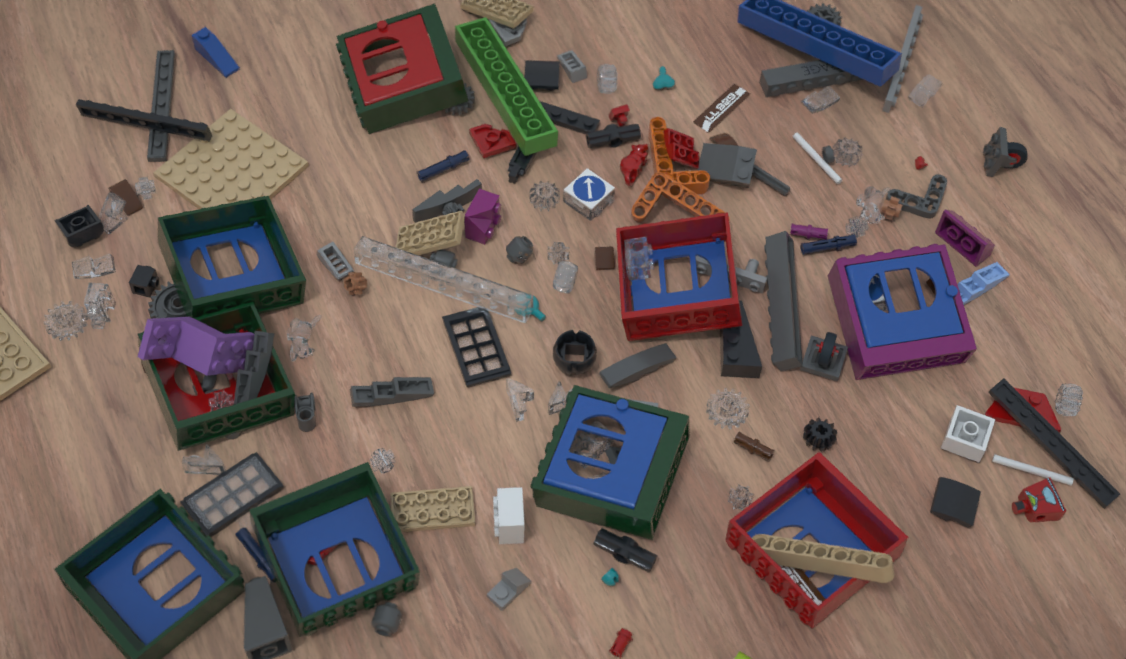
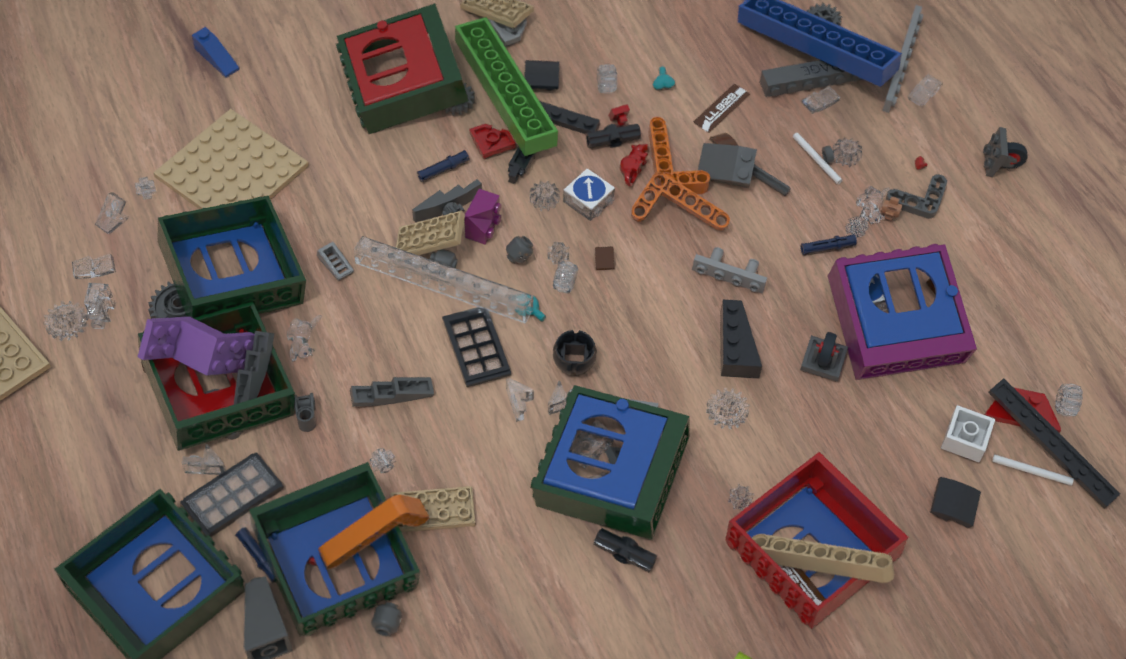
black slope [54,205,104,247] -> none
black plate [75,99,212,141] -> none
reddish brown panel [108,179,143,216] -> none
black brick [129,265,160,298] -> none
dark grey tile [147,50,175,162] -> none
dark grey arm [193,375,217,395] -> none
clear gear [209,390,234,411] -> none
nougat gear [344,272,367,295] -> none
light grey slope [487,568,531,611] -> none
white brick [493,487,524,544] -> none
light grey slope [557,50,587,83] -> none
dark grey slope [599,343,676,388] -> none
teal hinge [601,567,619,586] -> none
red pin [609,628,633,658] -> none
red door [616,212,742,341] -> none
clear brick [624,237,654,281] -> none
red slope [664,128,699,169] -> none
reddish brown pin [734,431,775,461] -> none
dark grey brick [764,231,803,372] -> none
magenta pin [790,223,828,240] -> none
black gear [803,417,837,452] -> none
magenta slope [935,209,995,267] -> none
light blue slope [958,262,1010,305] -> none
red torso [1012,477,1066,523] -> none
none -> orange beam [318,494,430,569]

